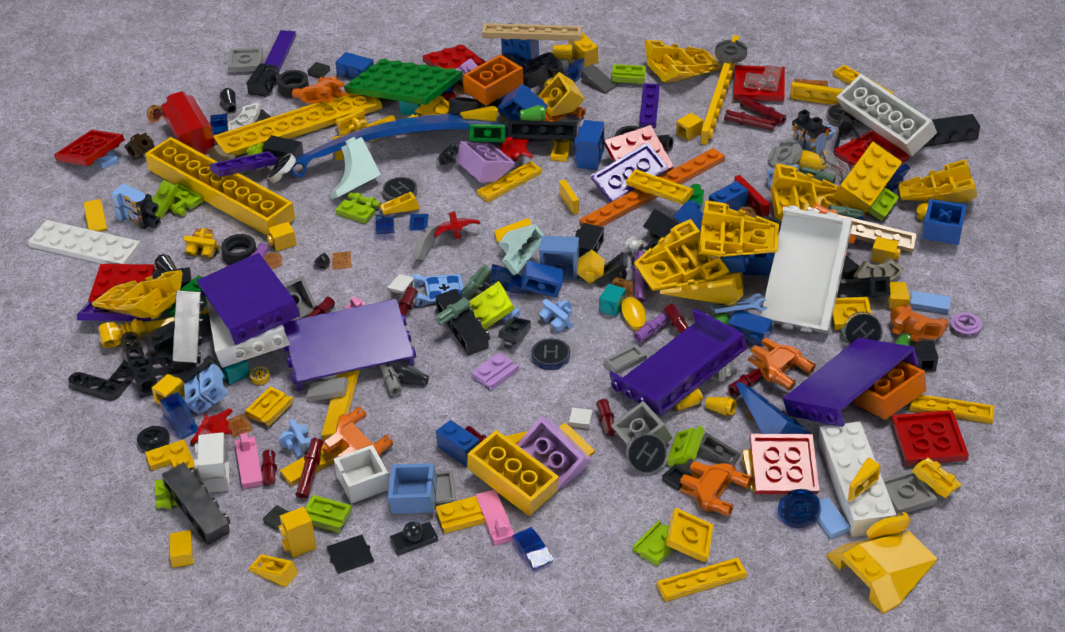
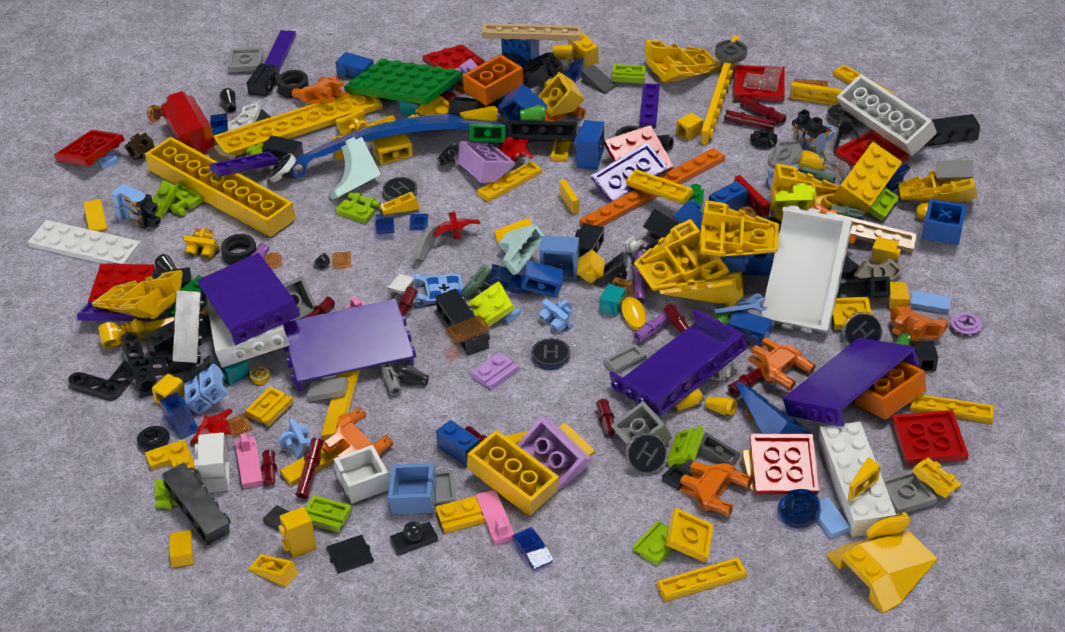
yellow brick [267,222,297,252] -> none
pearl dark grey tile [307,62,330,78] -> none
sand green axle [435,297,470,325] -> none
black plate [498,316,531,349] -> none
white tile [569,408,592,429] -> none
none -> yellow brick [372,133,413,166]
none -> clear orange tile [445,315,489,345]
none -> black gear [750,129,778,149]
none -> neon yellow plate [770,183,815,211]
none -> light grey tile [936,160,973,180]

